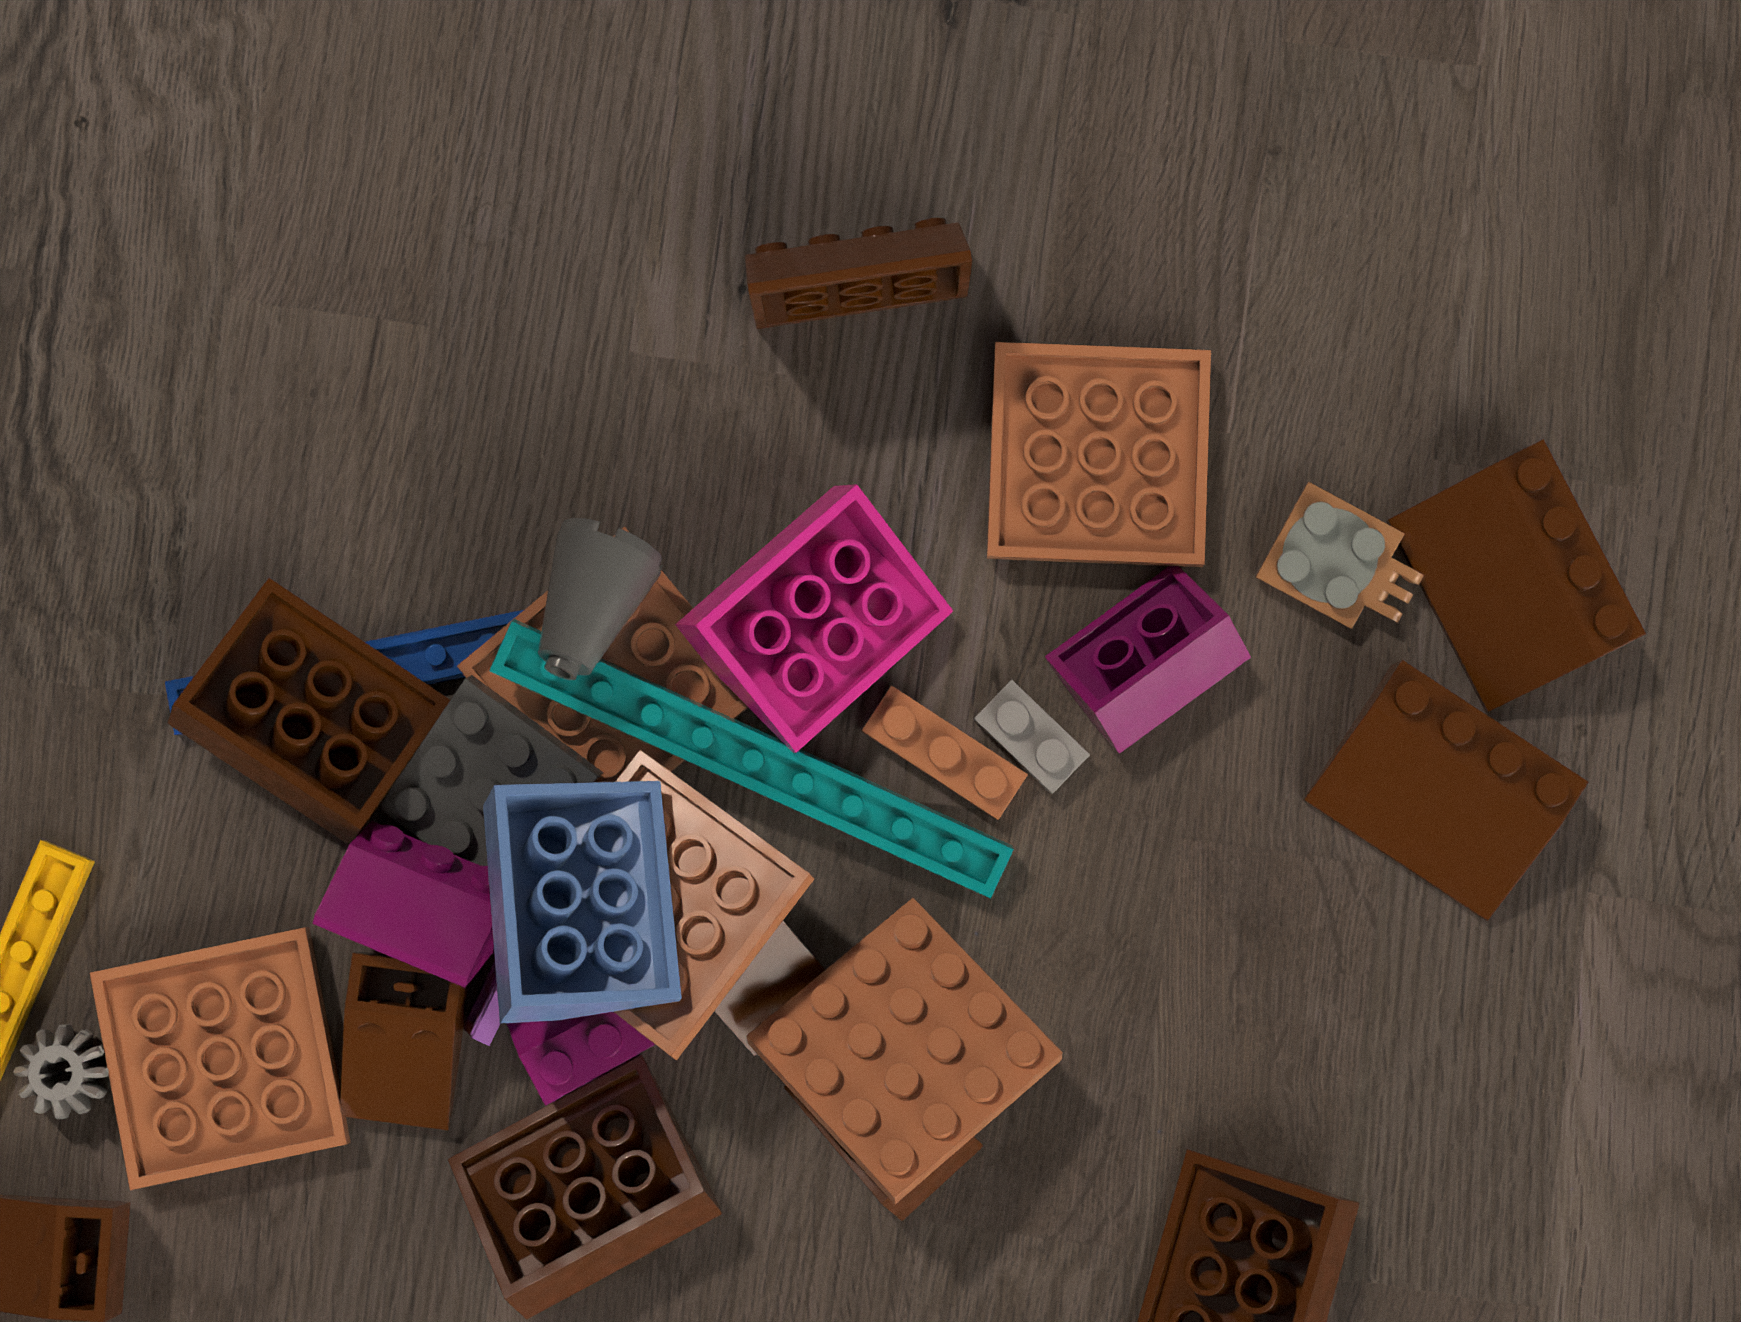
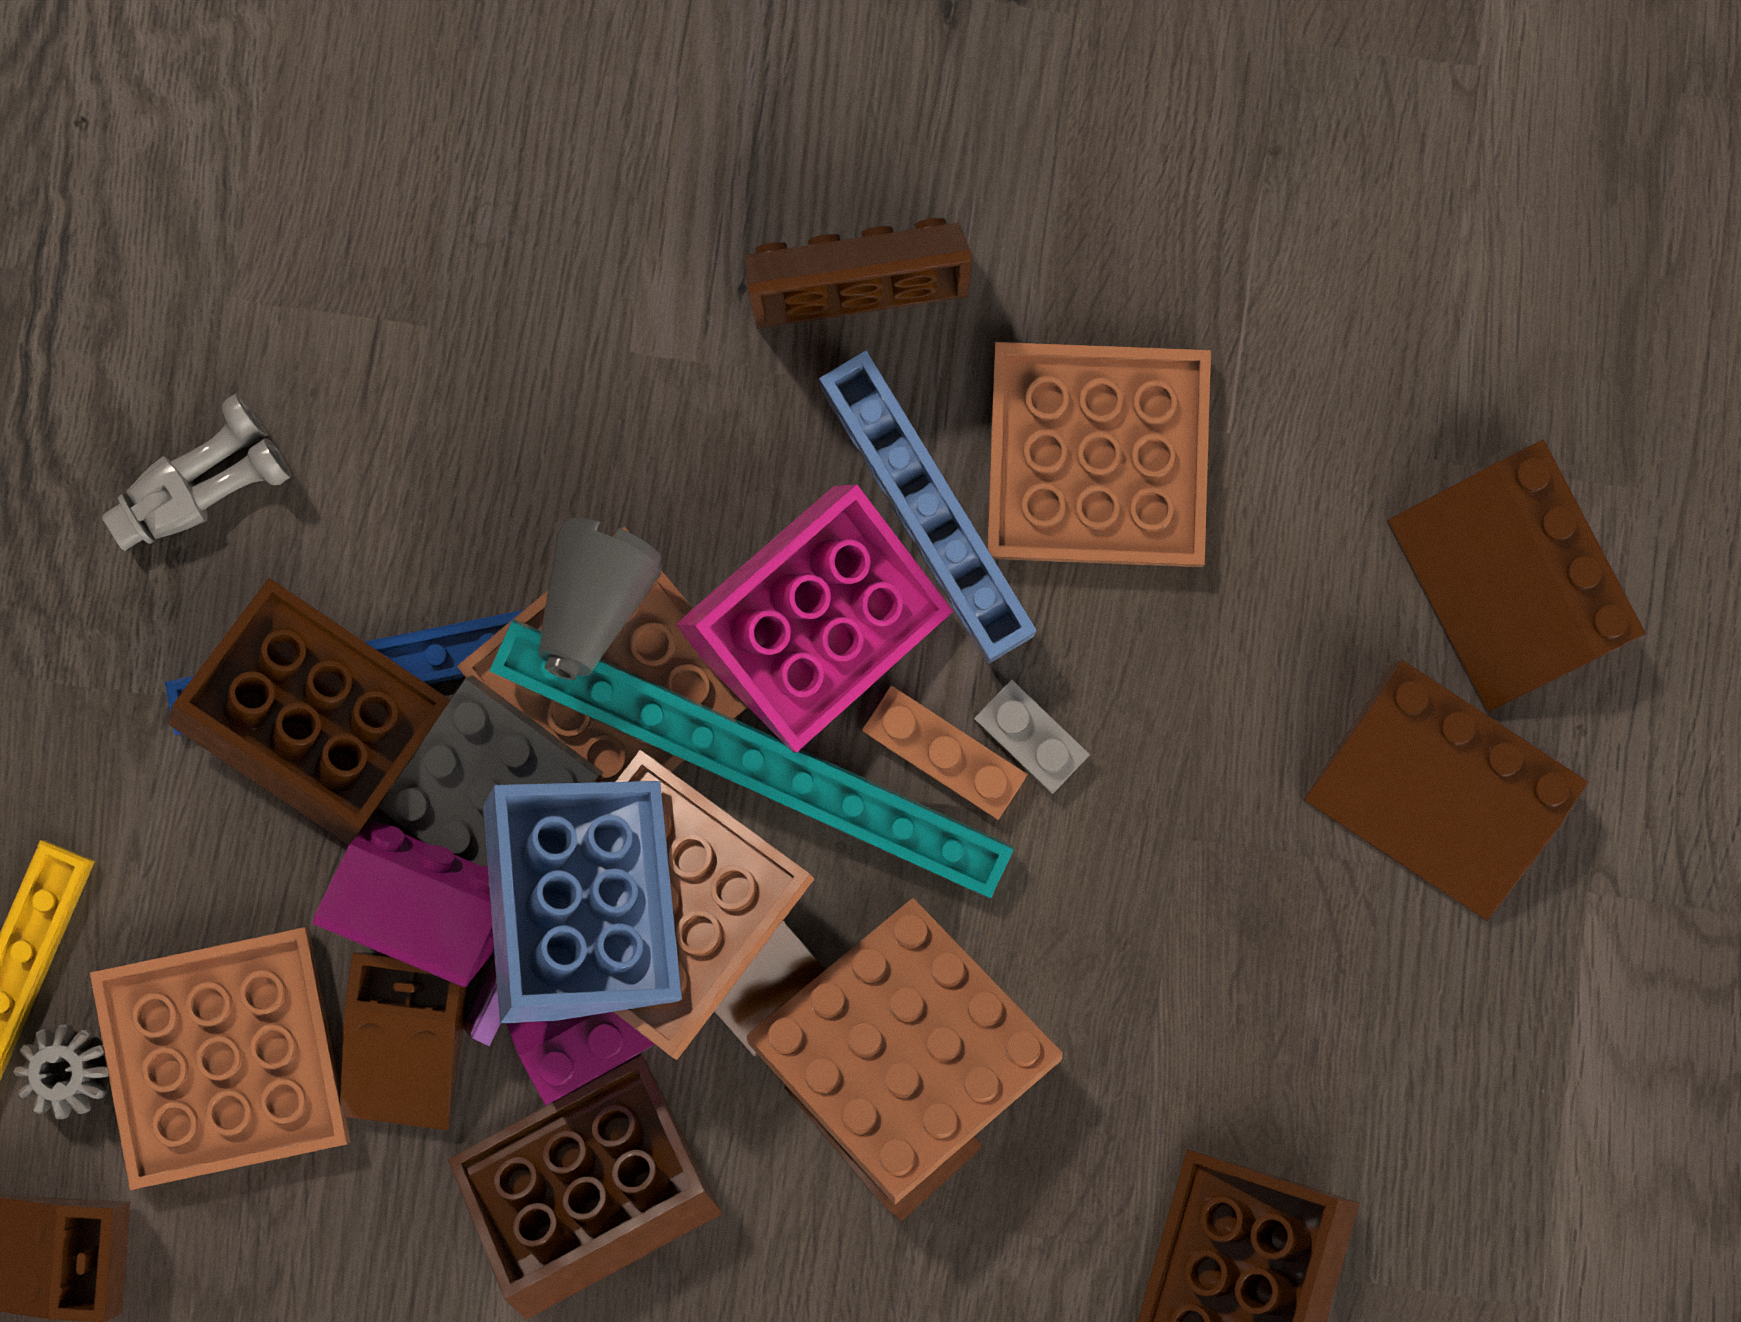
magenta slope [1045,566,1251,754] -> none
piece [1255,482,1424,629] -> none
none -> light grey piece [102,393,291,551]
none -> medium blue brick [819,351,1037,665]

